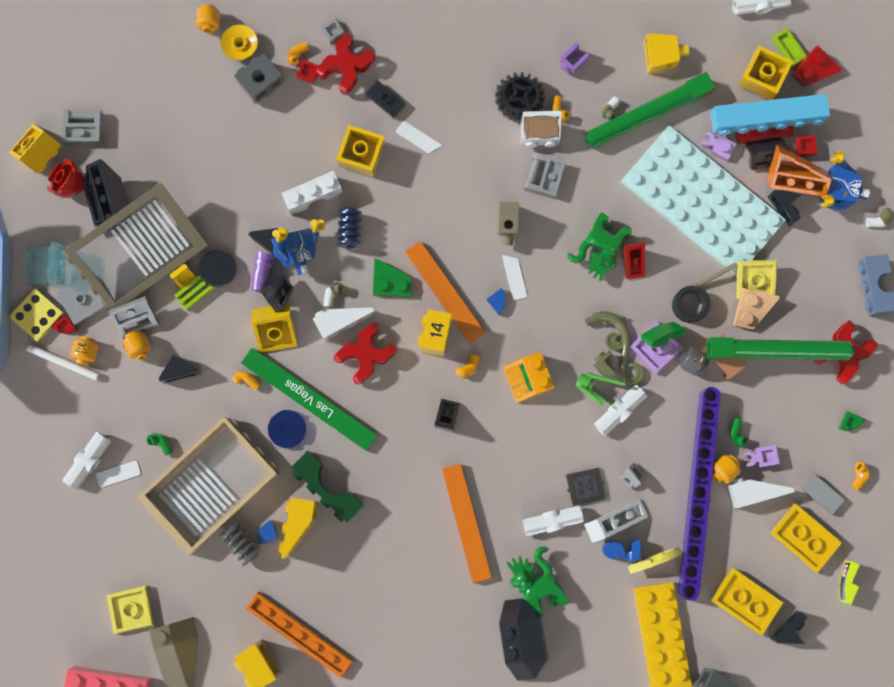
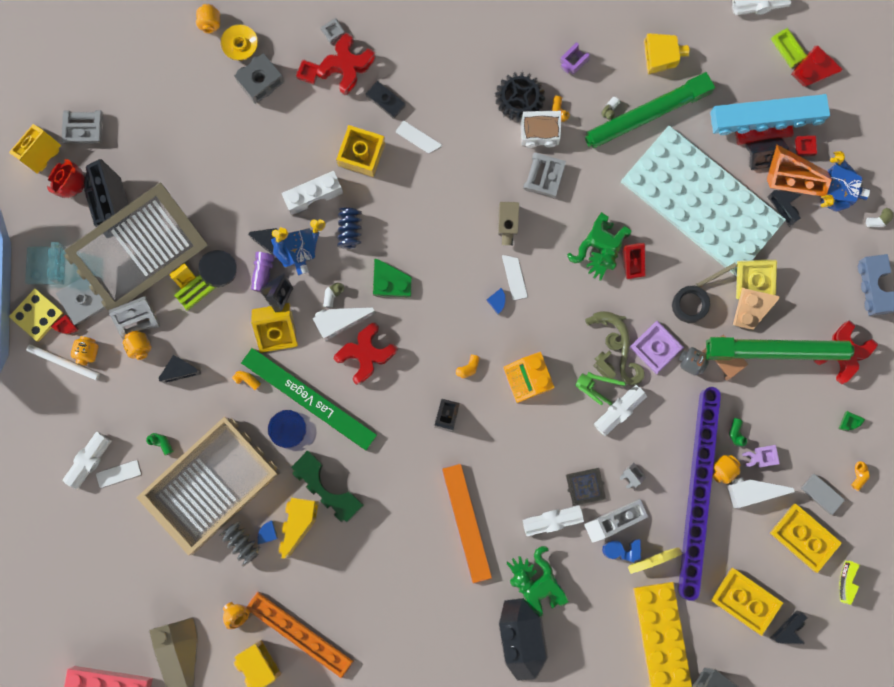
light yellow tile [107,586,155,634] -> none
light orange arm [287,42,309,66] -> none
orange tile [405,241,485,344] -> none
yellow brick [418,309,451,357] -> none
green slope [641,322,686,348] -> none
lavender plate [700,132,737,162] -> none
yellow brick [738,45,793,100] -> none
none -> light orange brick [223,602,250,629]

